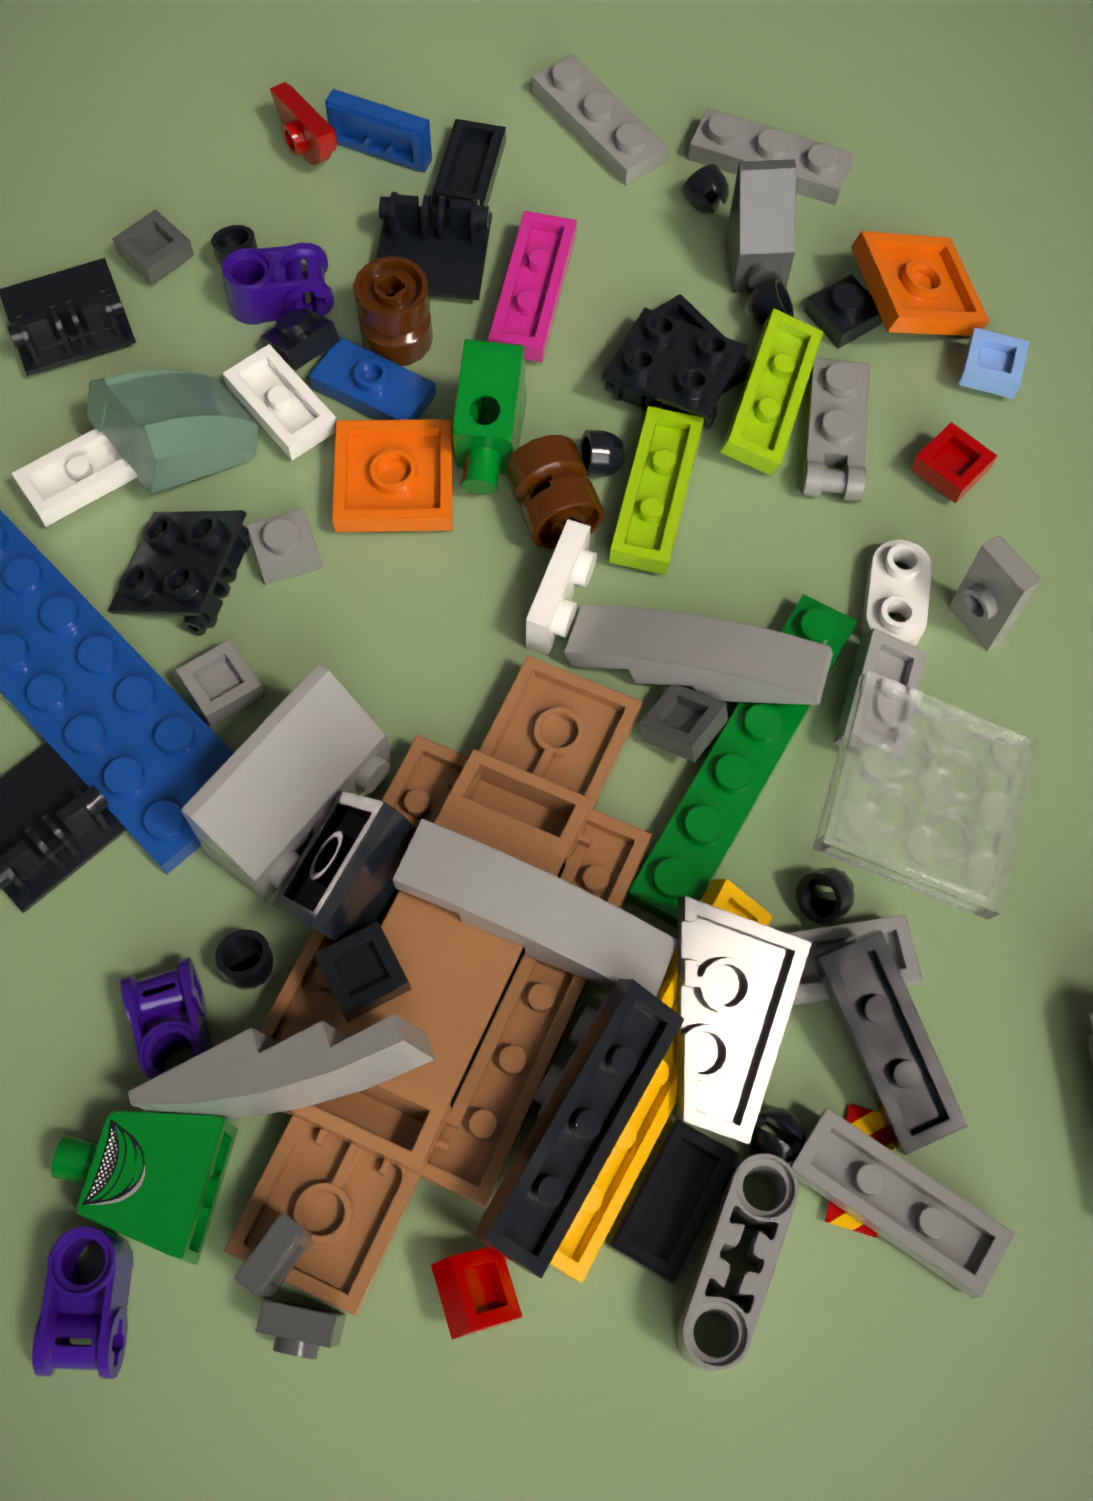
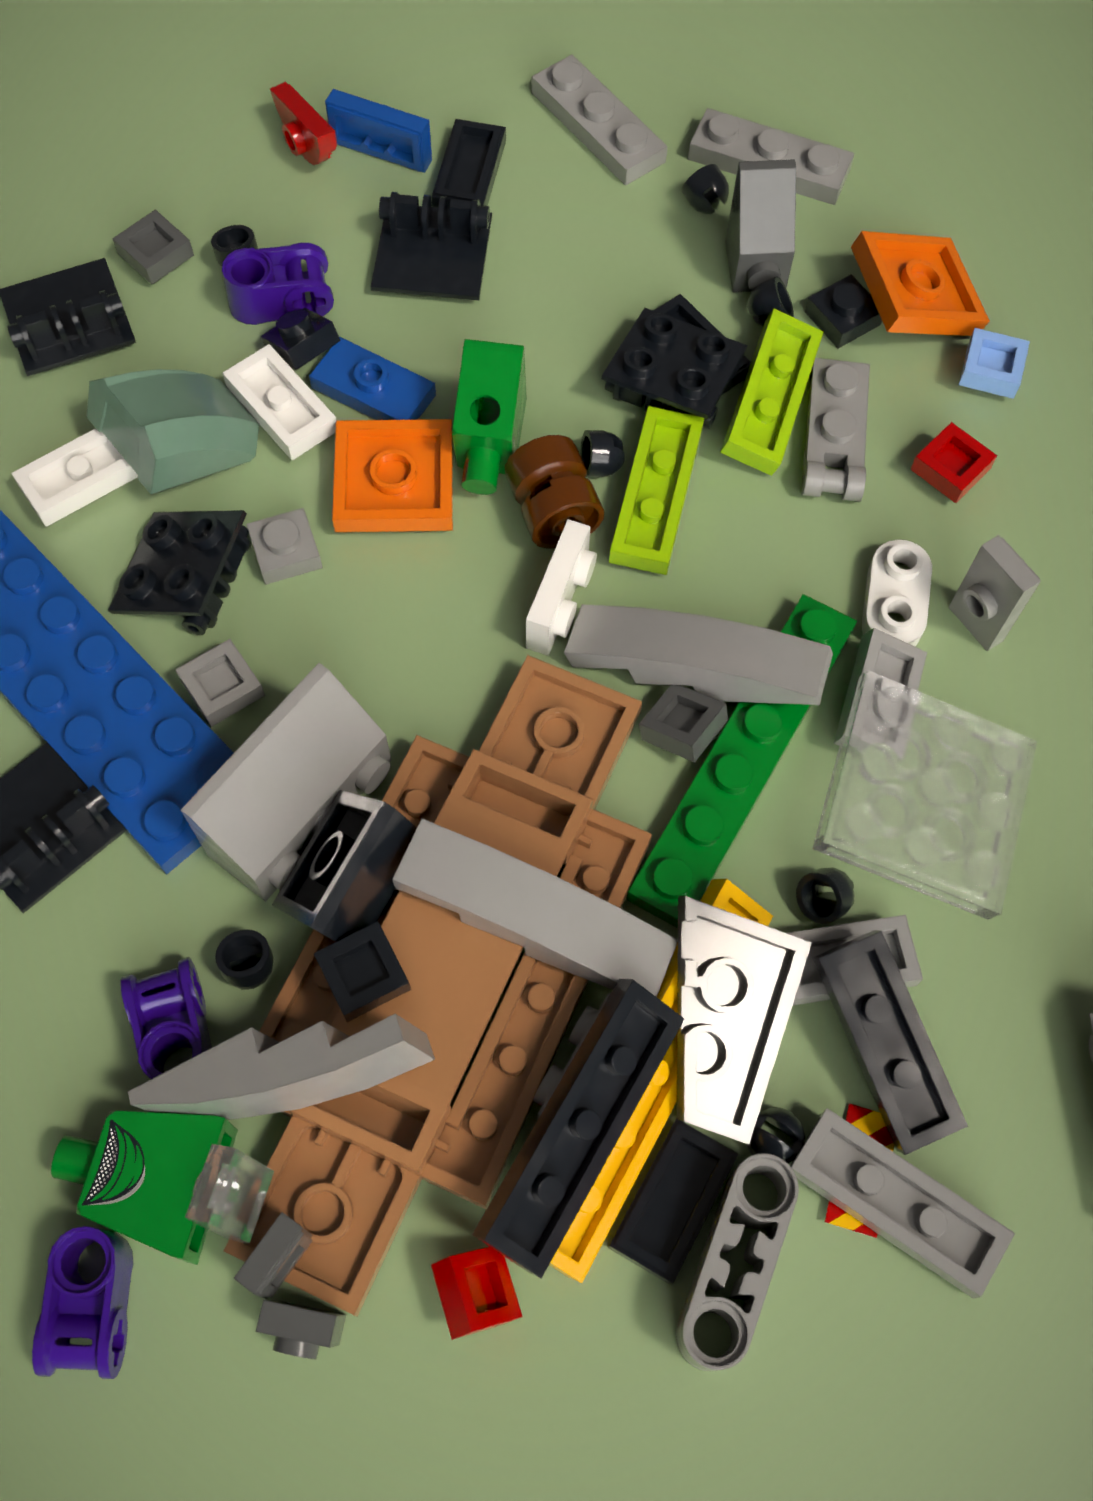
reddish brown wheel [353,256,433,366] -> none
dark pink plate [488,211,577,363] -> none
none -> clear plate [185,1144,274,1244]

